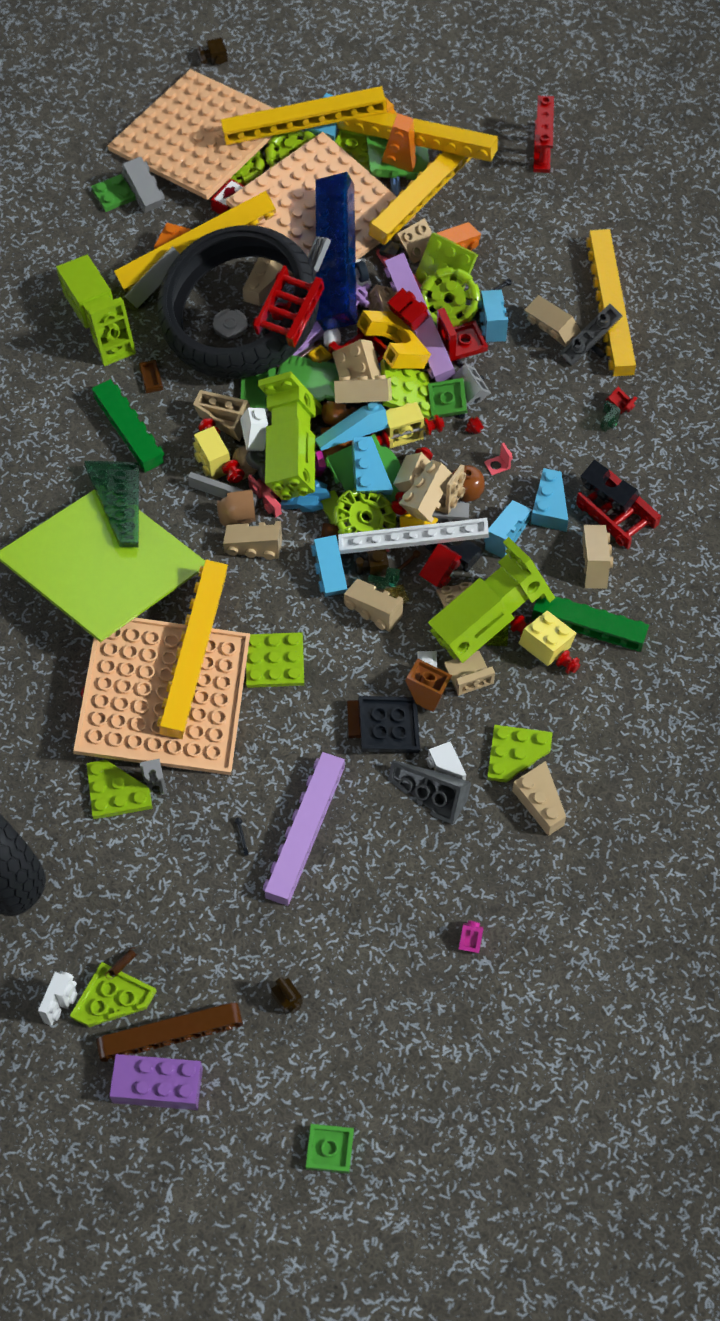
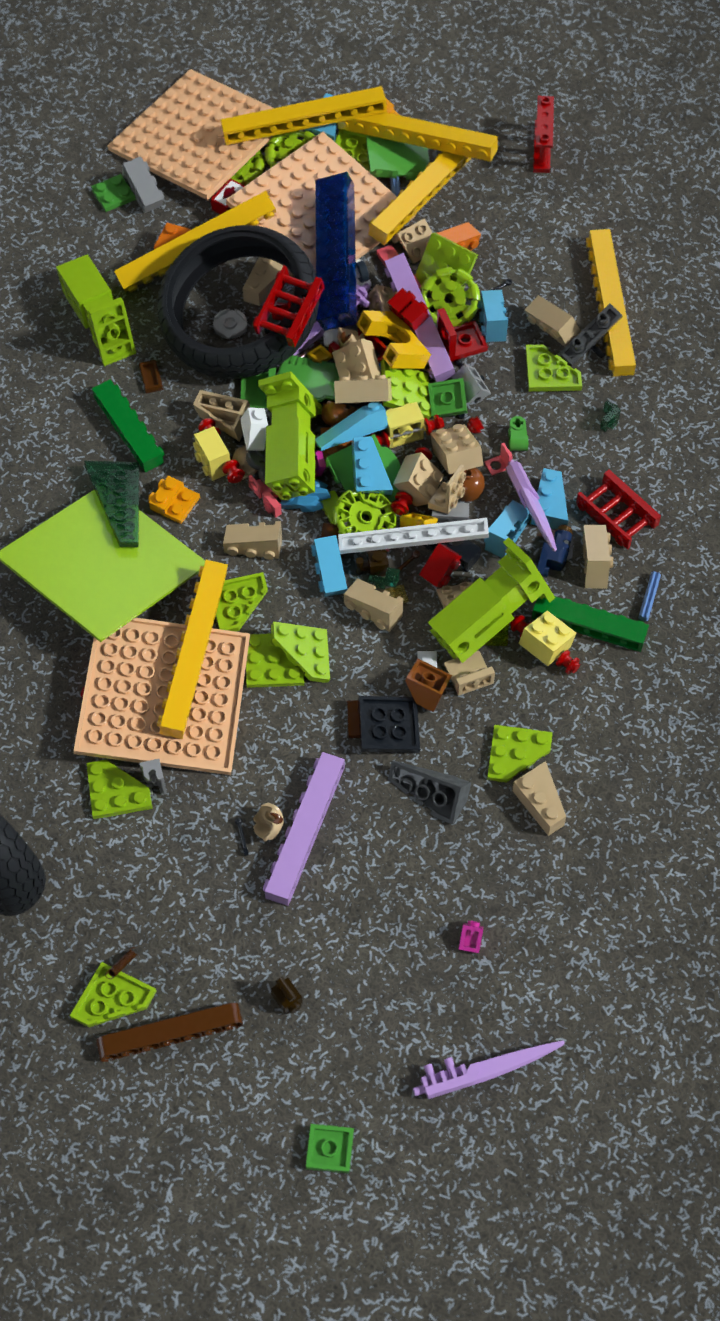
white plate [38,972,77,1026] -> none
medium lavender brick [109,1054,203,1110] -> none
light grey tile [124,246,180,308] -> none
light grey tile [188,472,258,509] -> none
dark brown brick [196,37,228,65] -> none
medium nougat brick [217,490,256,527] -> none
light grey tile [308,236,331,272] -> none
black tile [379,240,402,258] -> none
orange wedge [381,113,417,172] -> none
tan wedge [399,460,453,523] -> none
white slope [426,741,466,780] -> none
black arch [581,459,639,513] -> none
red bracket [605,387,638,415] -> none
none -> light orange plate [148,476,200,524]
none -> lime plate [216,572,268,632]
none -> tan hair [253,803,284,842]
none -> lime plate [271,622,330,683]
none -> tan hair [337,327,365,348]
none -> lavender piece [413,1041,564,1099]
none -> tan brick [430,424,483,474]
none -> lavender piece [506,460,557,552]
none -> bright green piece [508,416,528,451]
none -> lime plate [525,345,582,392]
none -> dark blue plate [537,525,573,578]
none -> medium blue axle [638,571,661,621]

